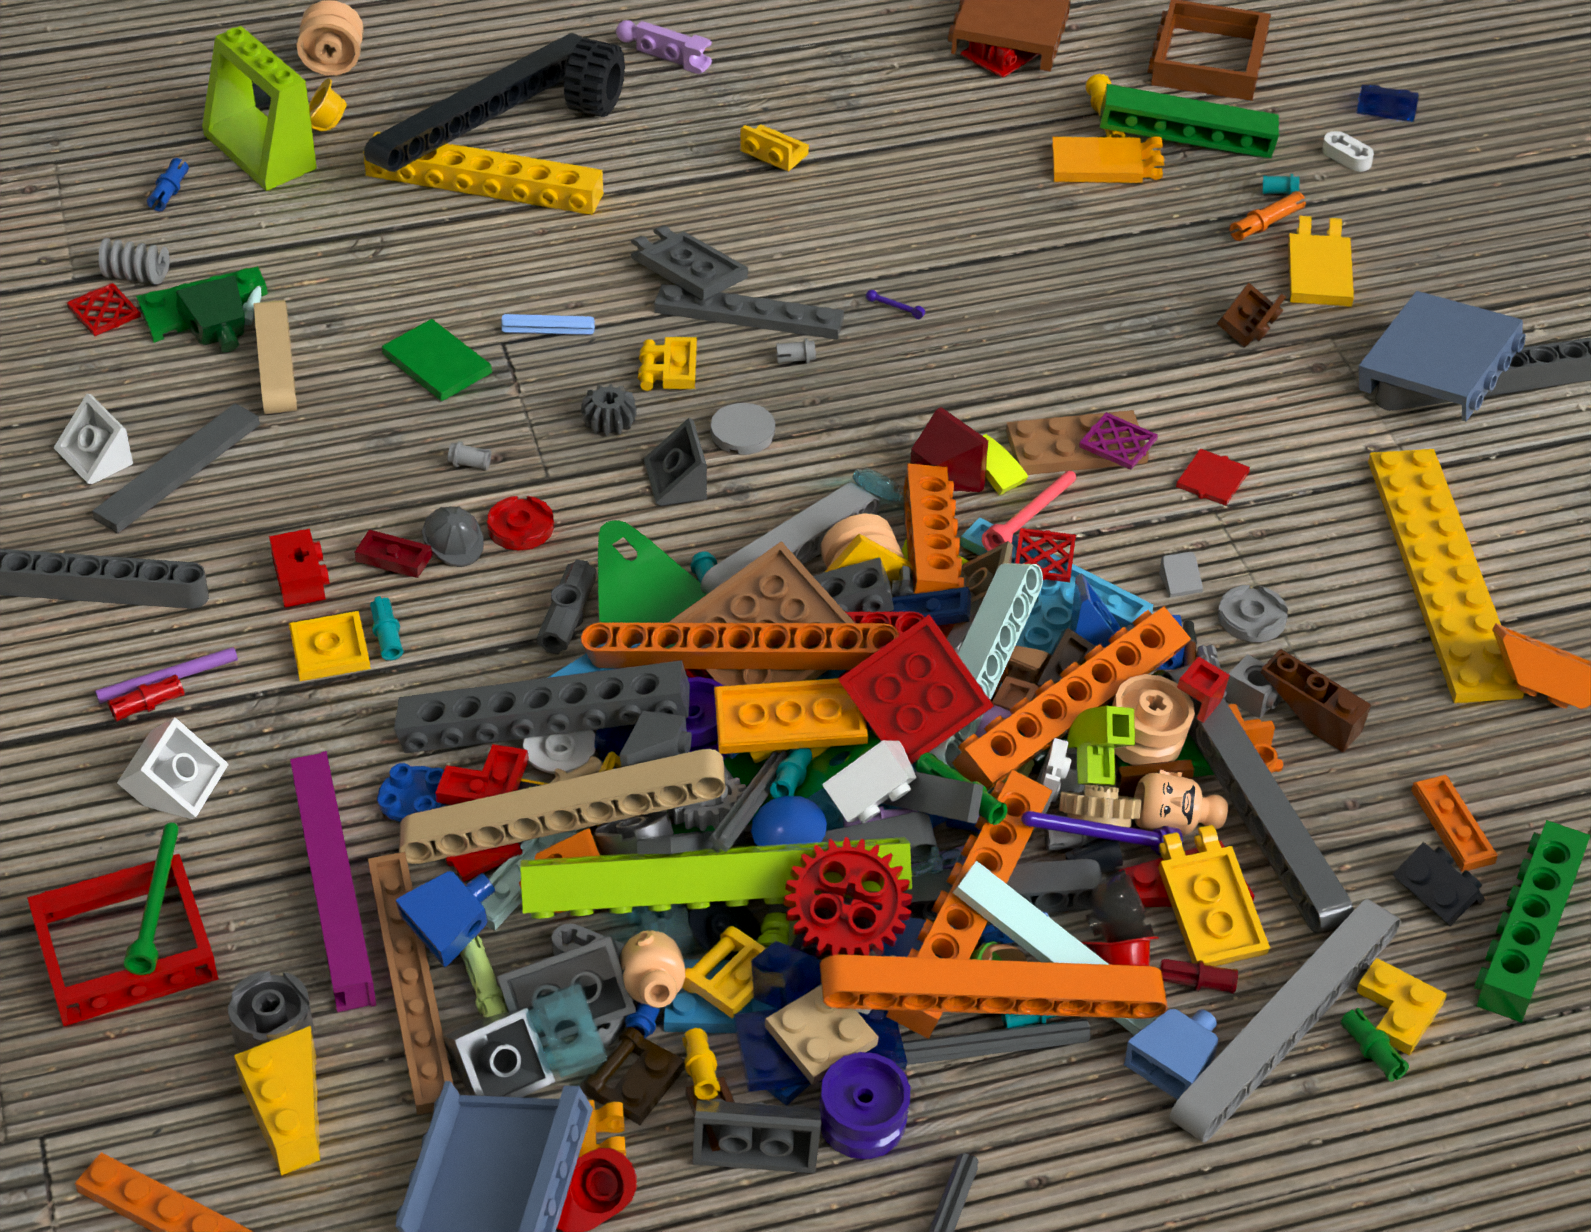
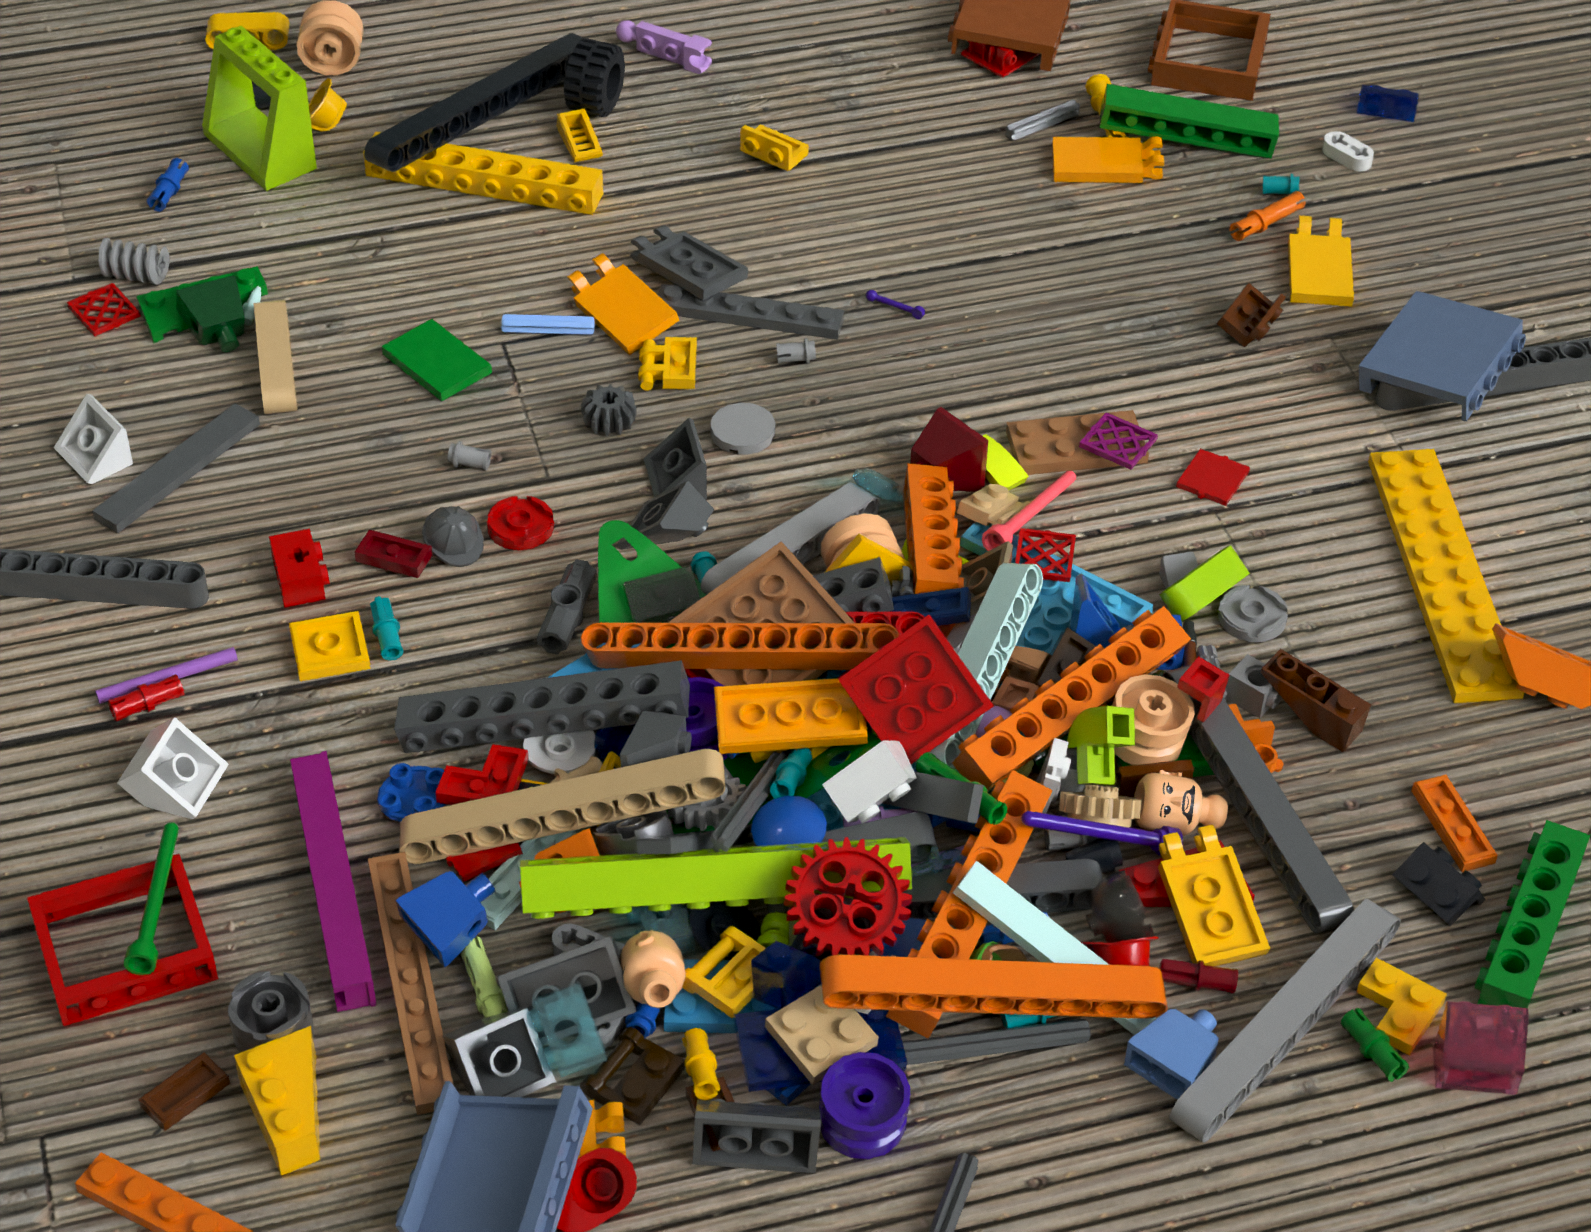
none -> reddish brown tile [138,1052,230,1131]
none -> yellow beam [205,12,290,50]
none -> yellow slope [556,108,603,162]
none -> light orange tile [567,253,679,355]
none -> dark grey slope [617,481,714,550]
none -> clear smoke slope [622,566,702,623]
none -> tan plate [957,484,1030,526]
none -> axle [1005,99,1081,141]
none -> lime beam [1159,545,1250,622]
none -> clear pink slope [1433,1001,1529,1095]

